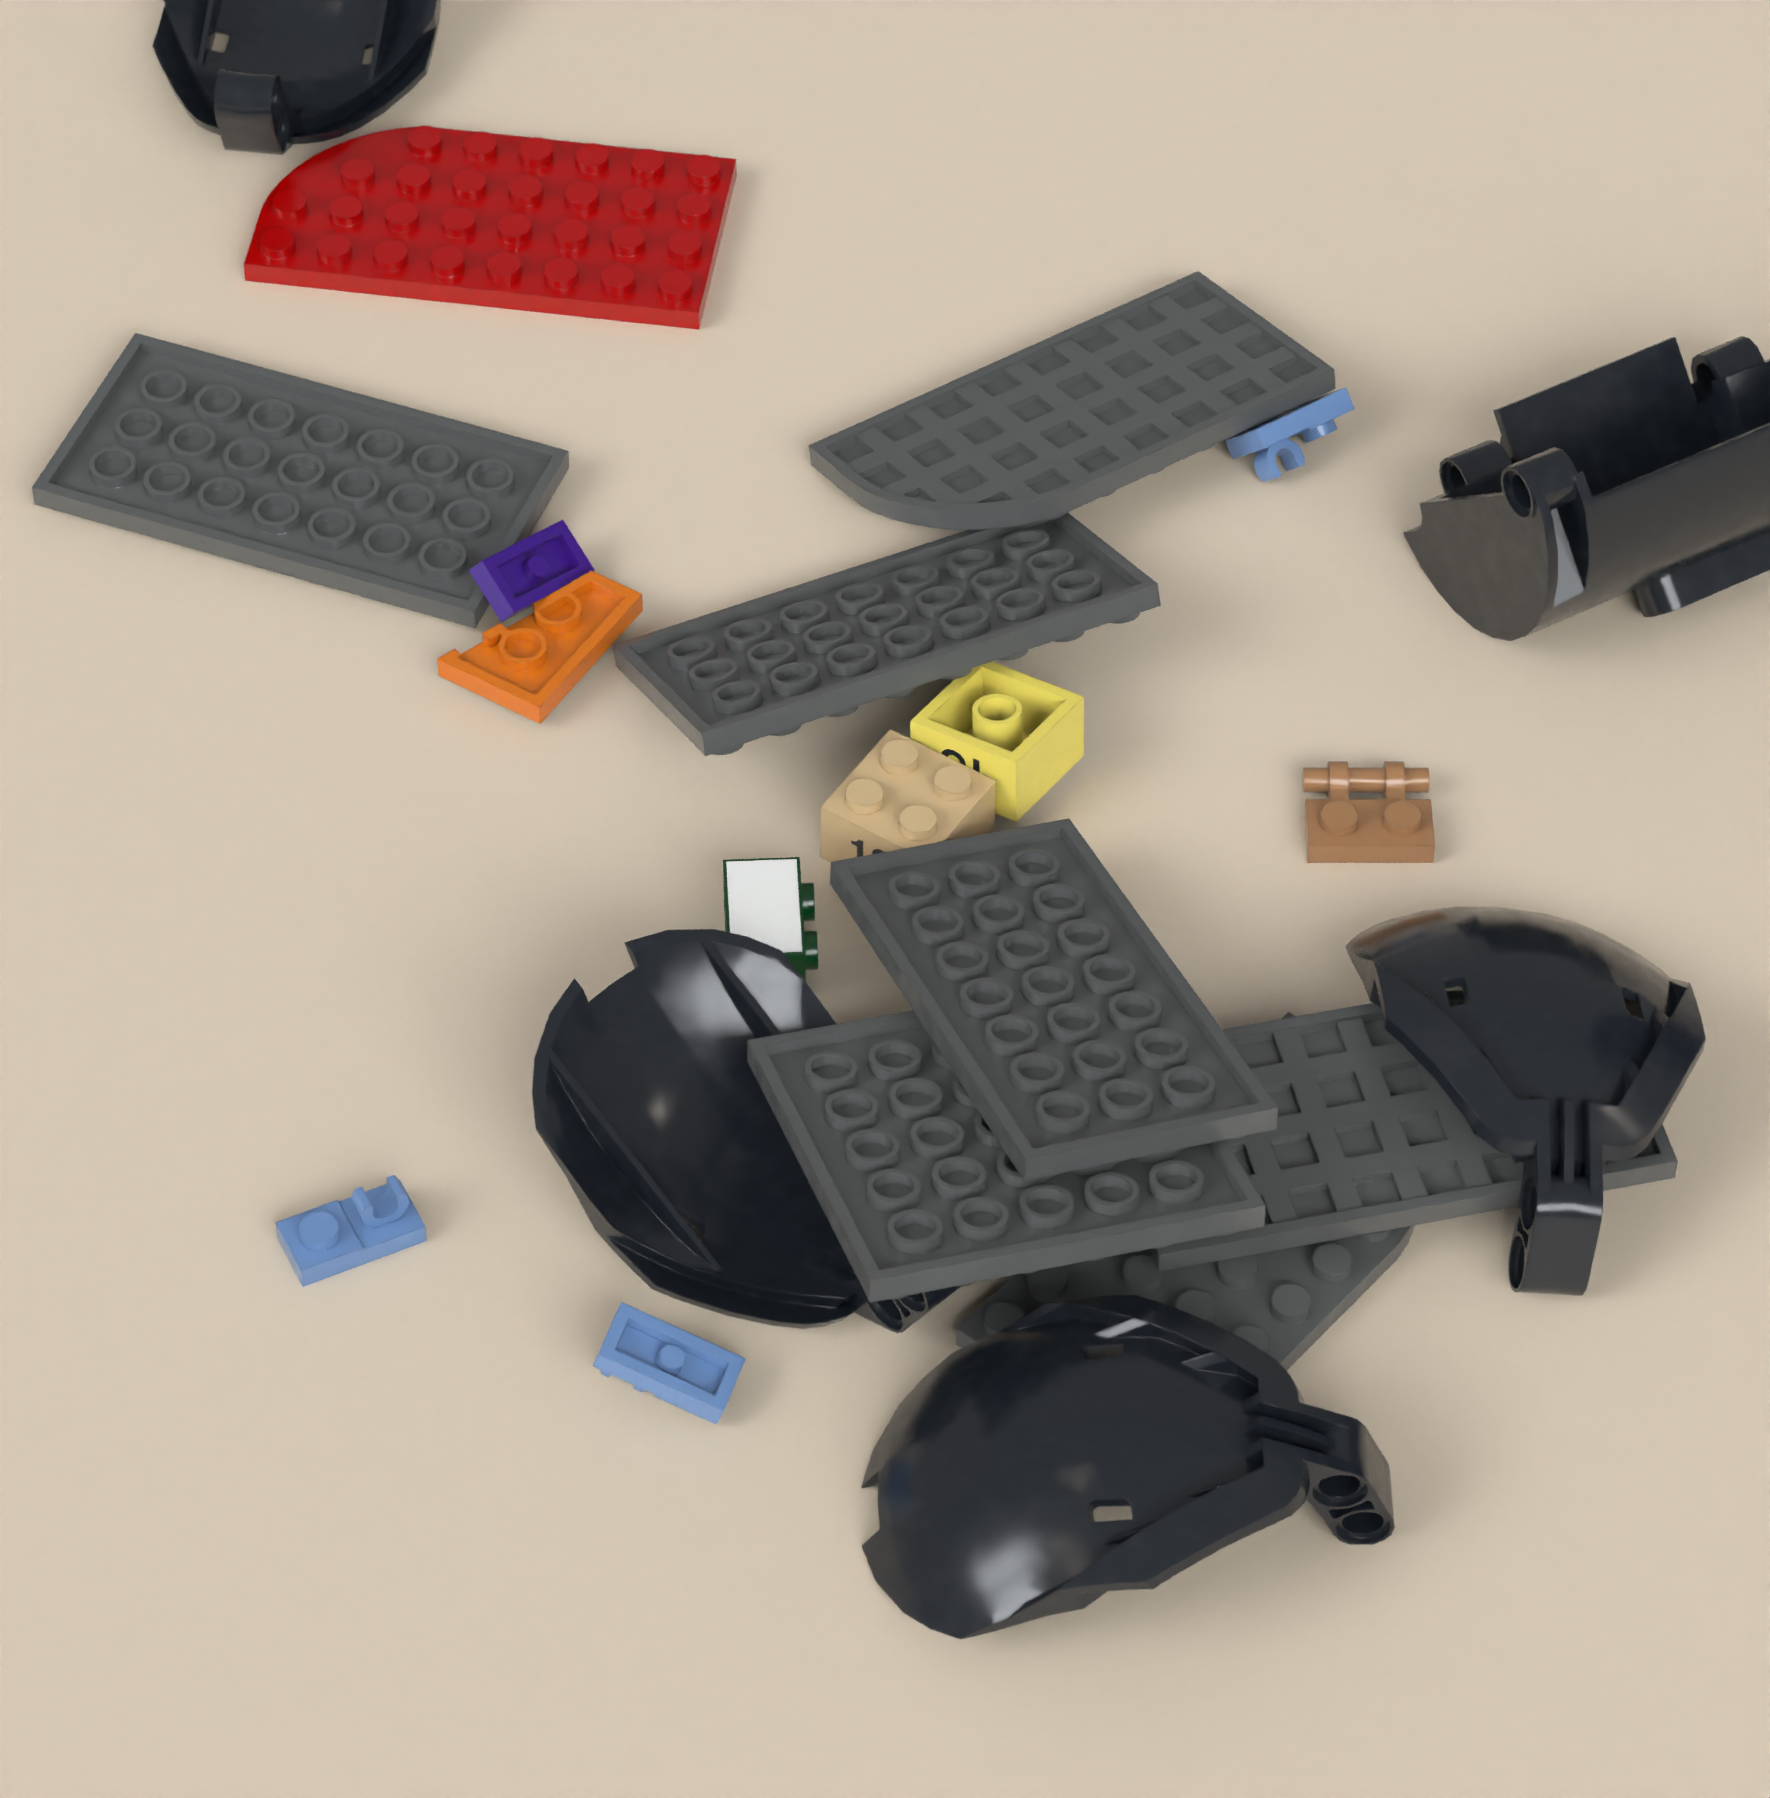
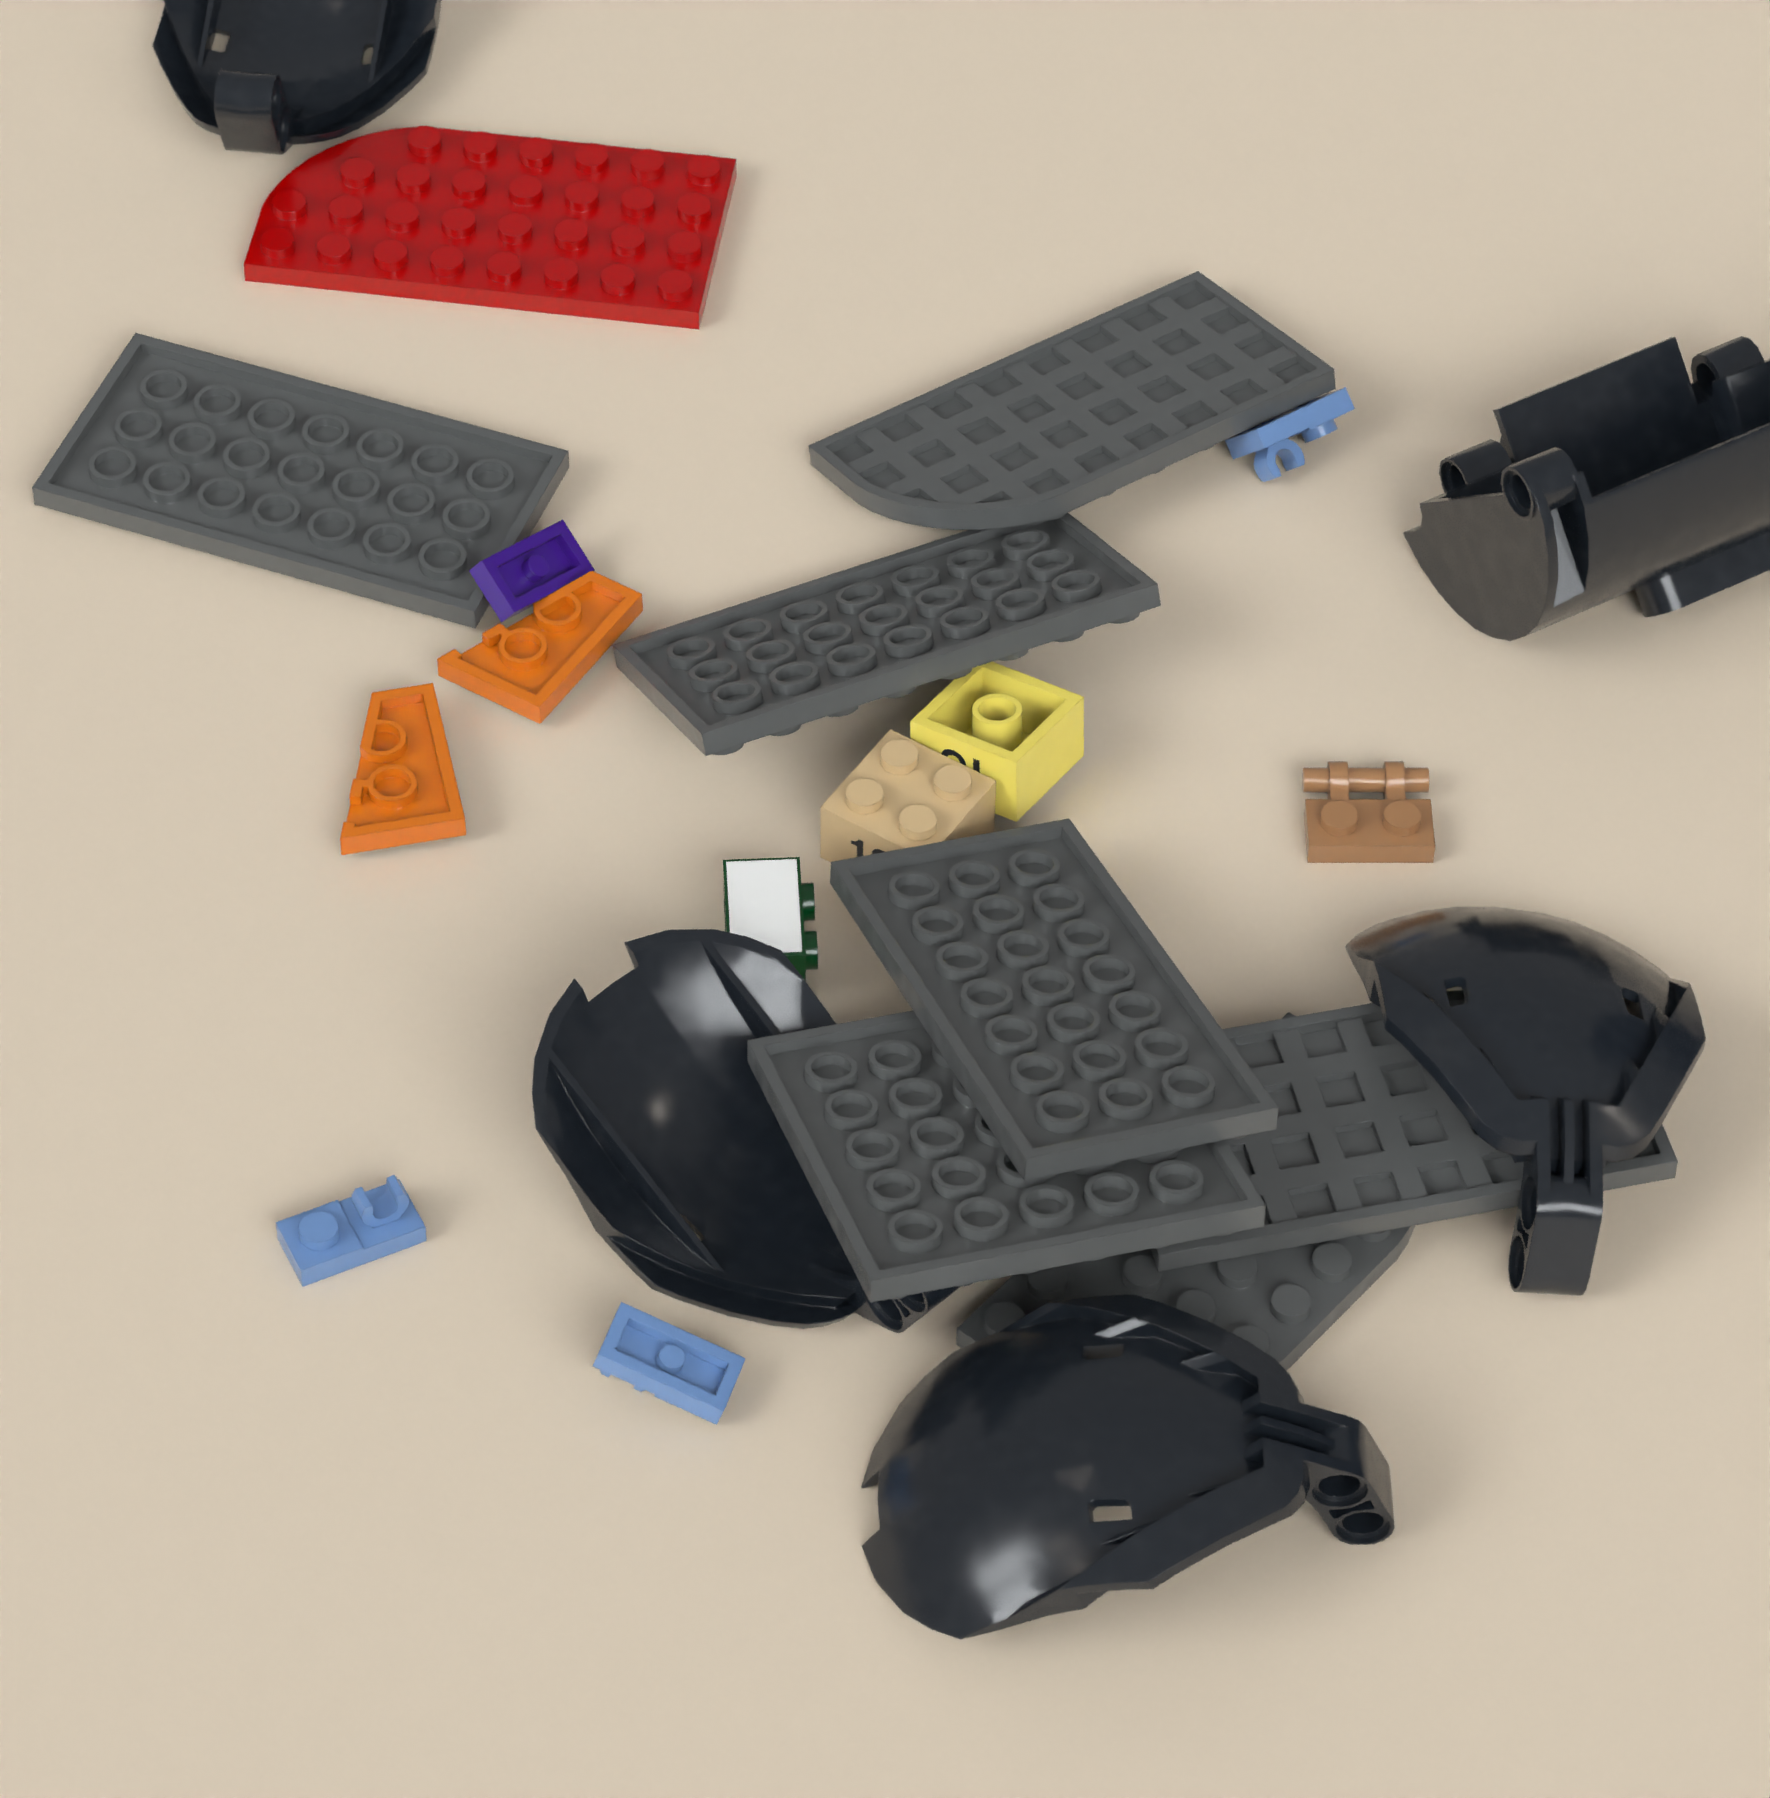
none -> orange wing [340,683,466,855]

